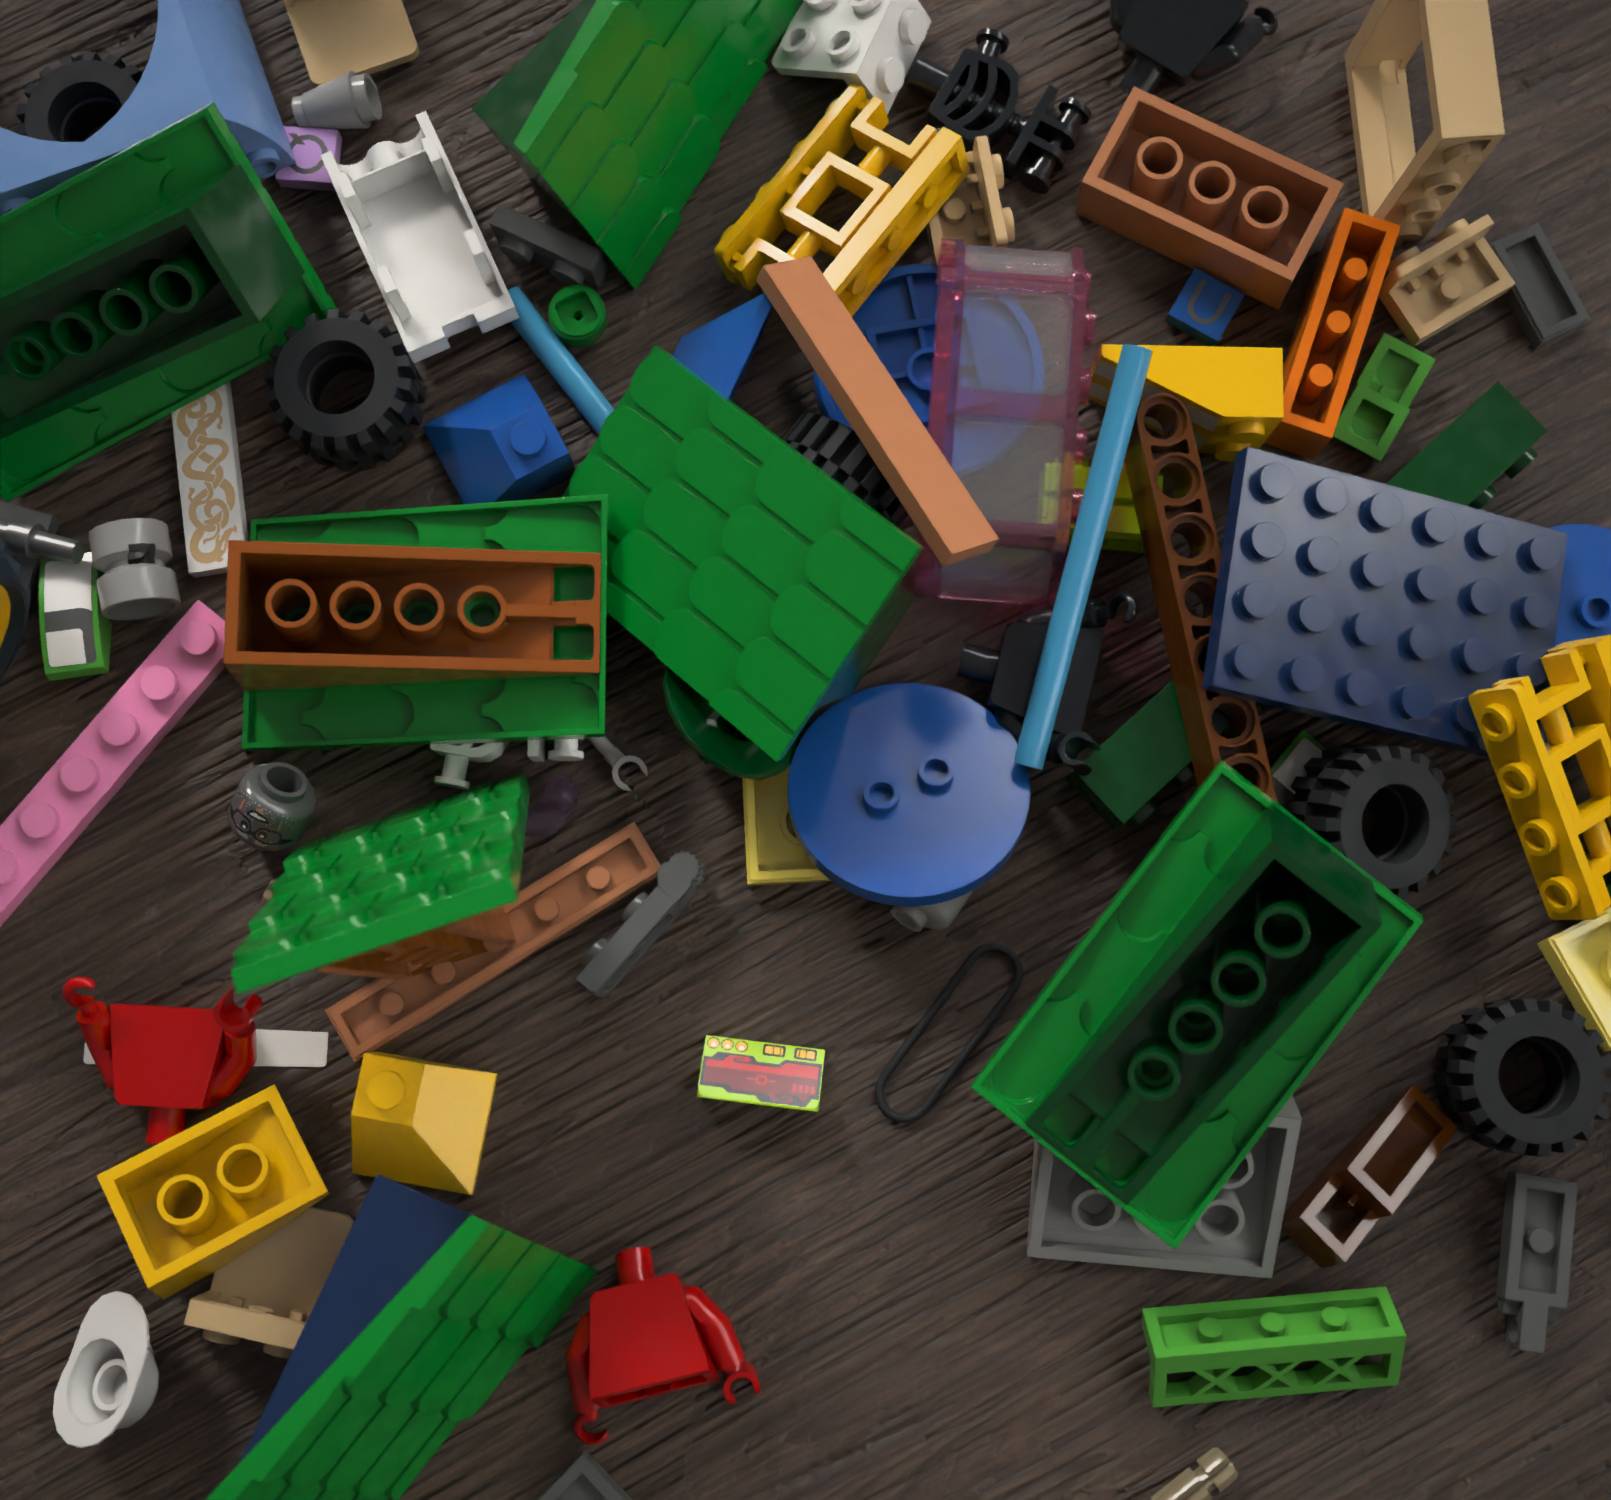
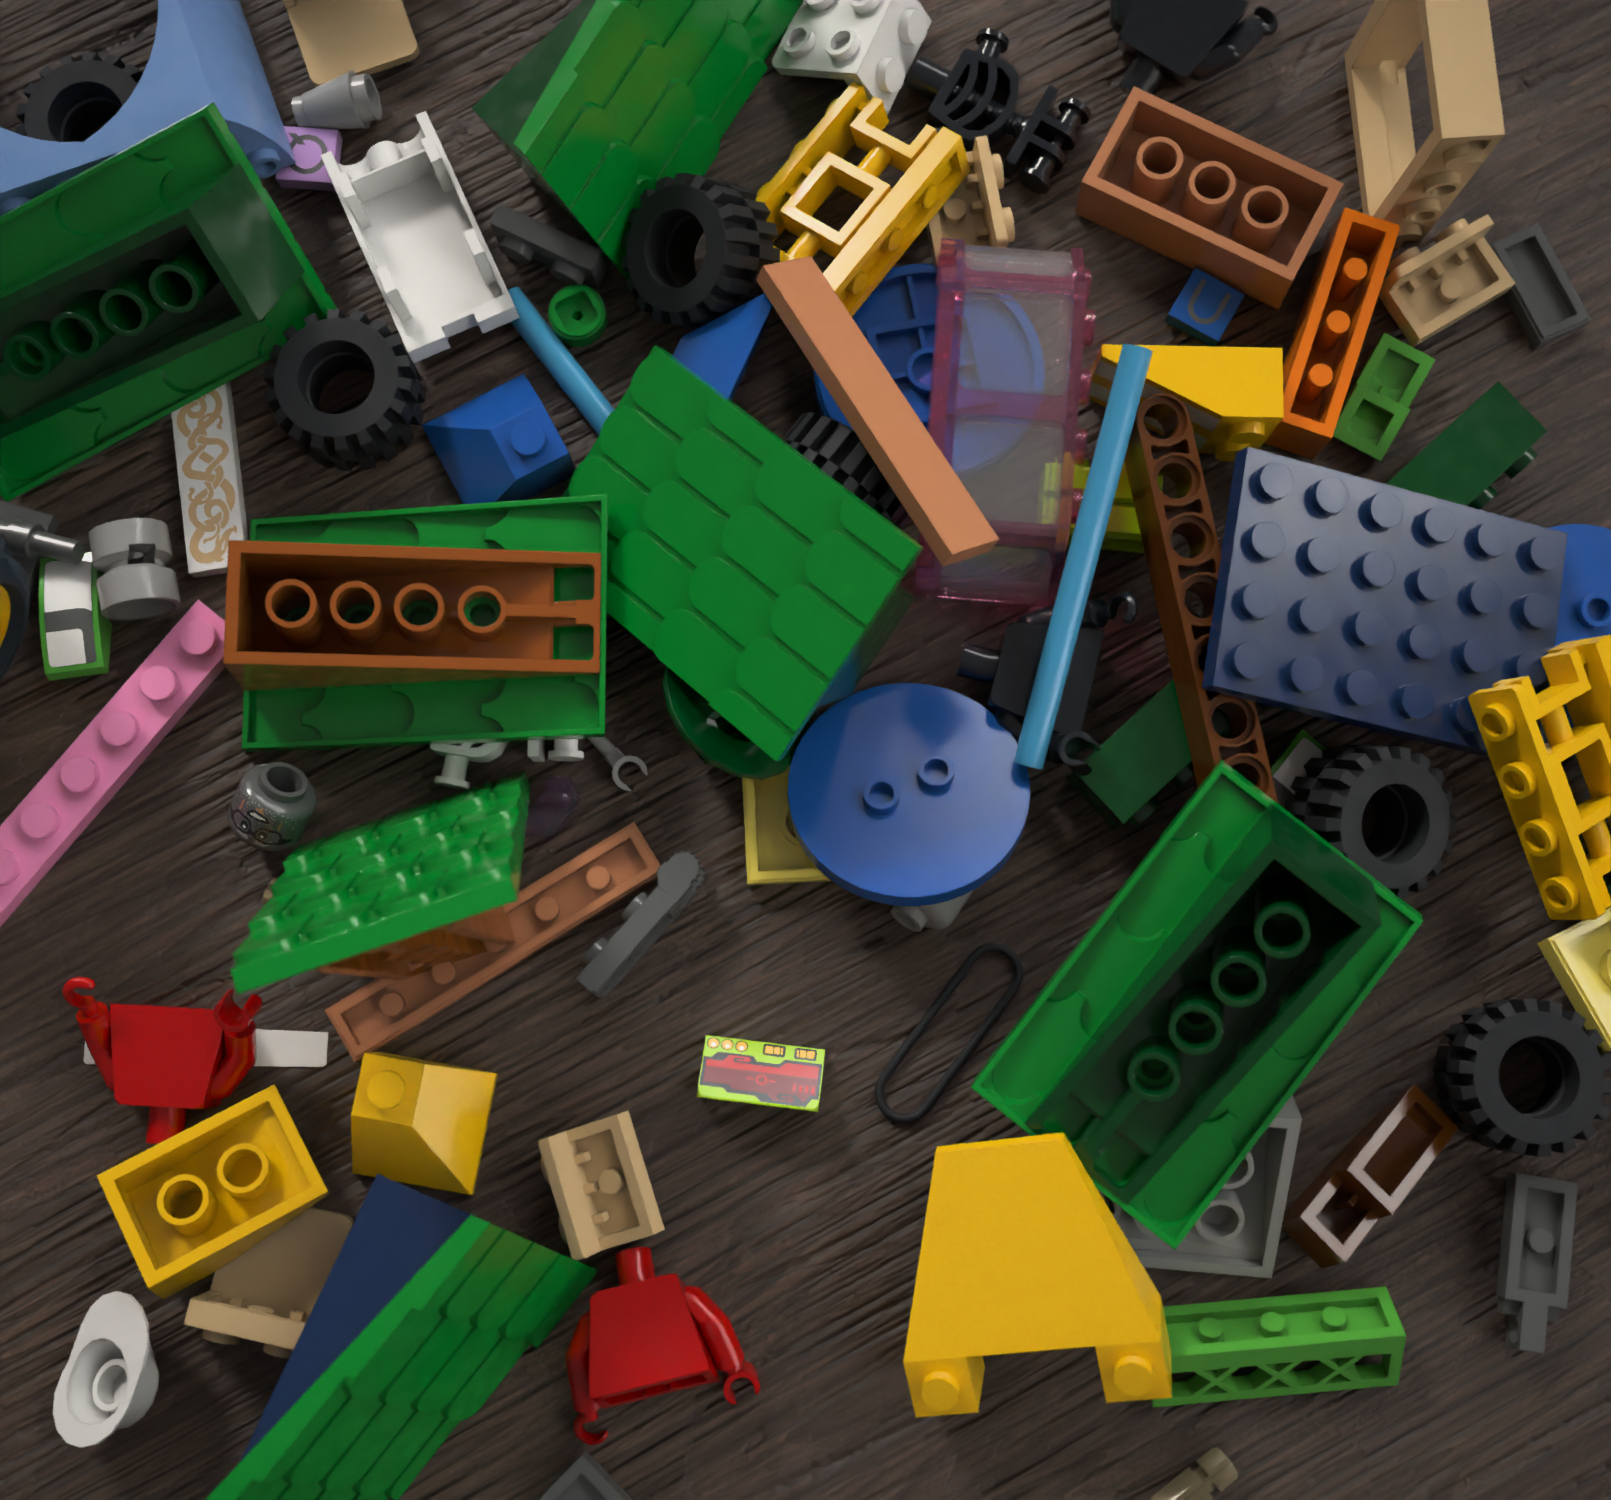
none -> tan bracket [538,1111,665,1261]
none -> black tyre [621,173,780,328]
none -> yellow wedge [903,1132,1172,1417]

